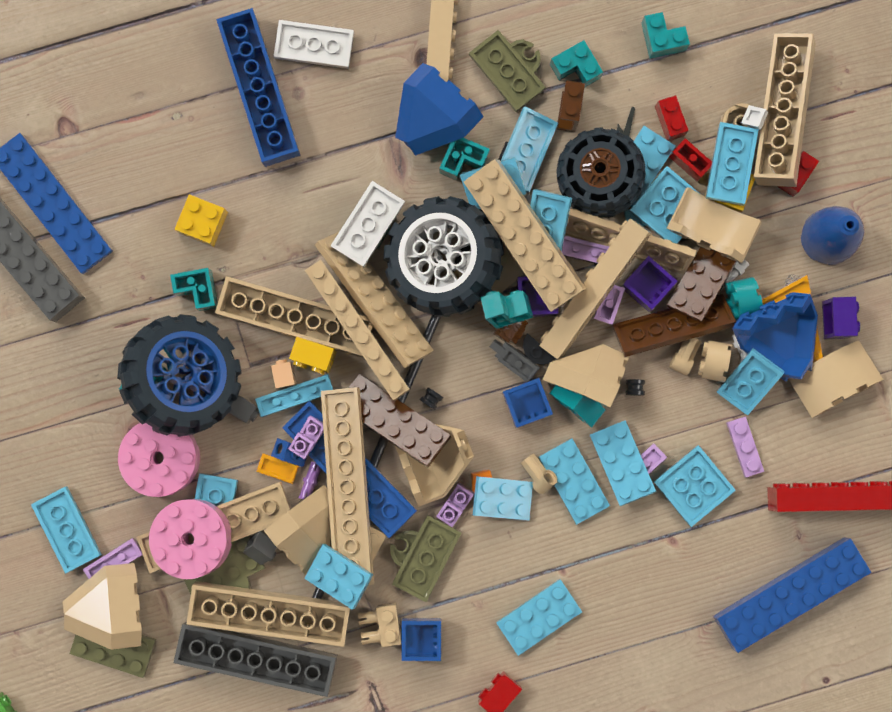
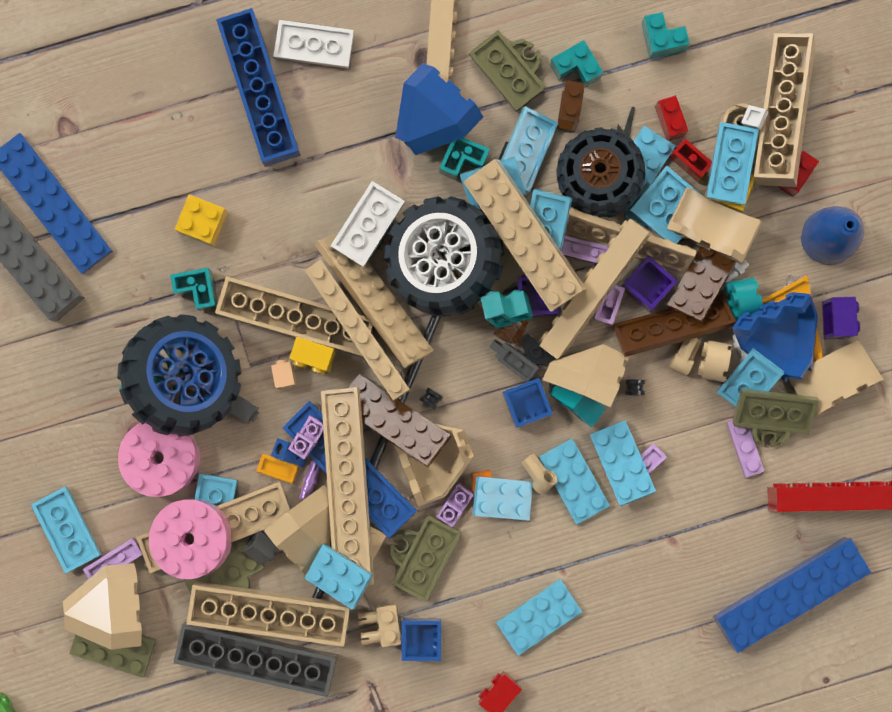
medium azure plate [255,374,334,417] -> none
medium azure plate [653,445,736,527] -> none
none -> olive plate [732,389,819,447]

